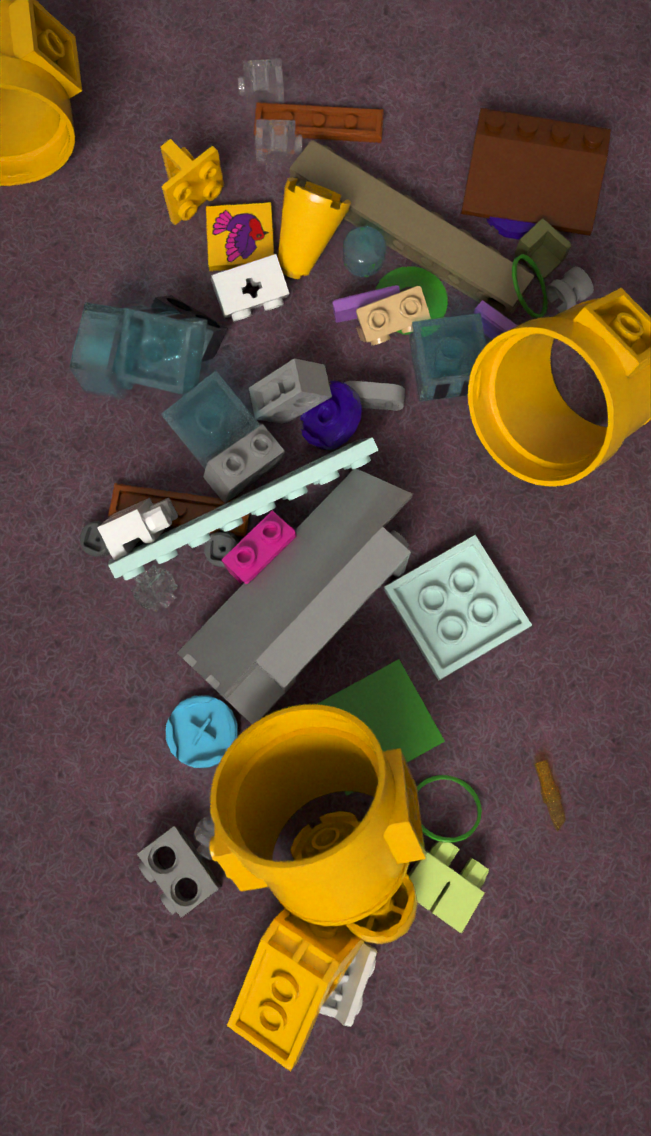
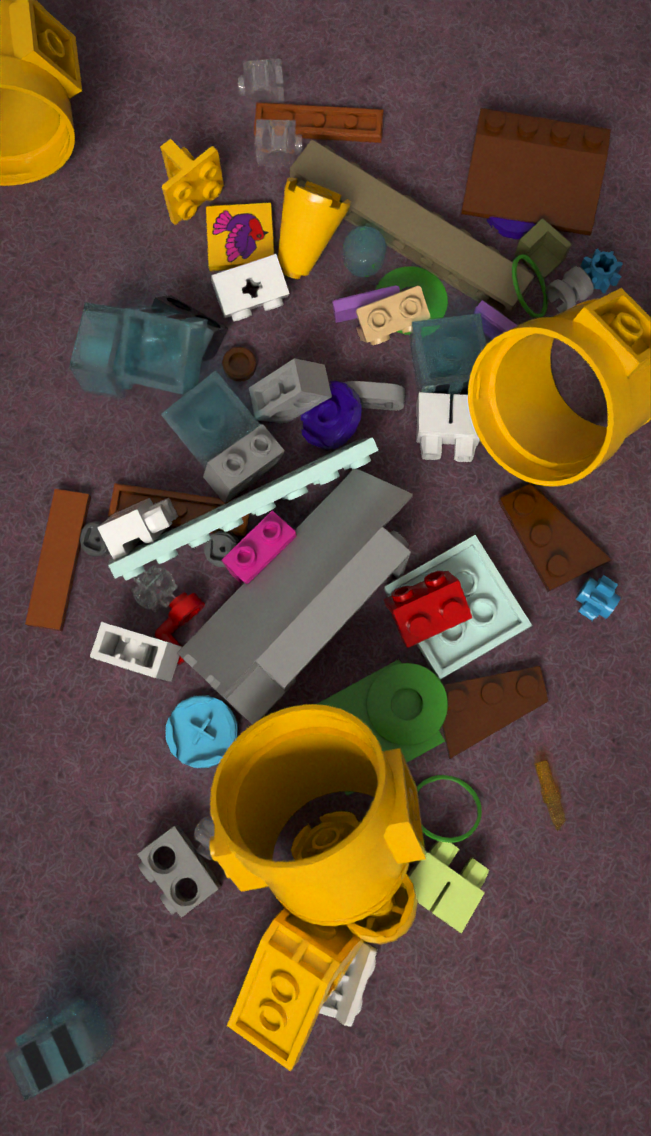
none -> clear light blue brick [4,998,115,1101]
none -> dark orange tile [25,489,91,631]
none -> white brick [90,622,182,682]
none -> red plate [155,592,205,665]
none -> reddish brown tile [222,347,256,382]
none -> bright green gear [367,663,448,745]
none -> red bracket [384,571,473,648]
none -> white hips [416,392,480,462]
none -> reddish brown wing [442,666,548,759]
none -> reddish brown wing [498,484,612,592]
none -> dark azure gear [575,575,621,621]
none -> dark azure gear [580,249,623,294]

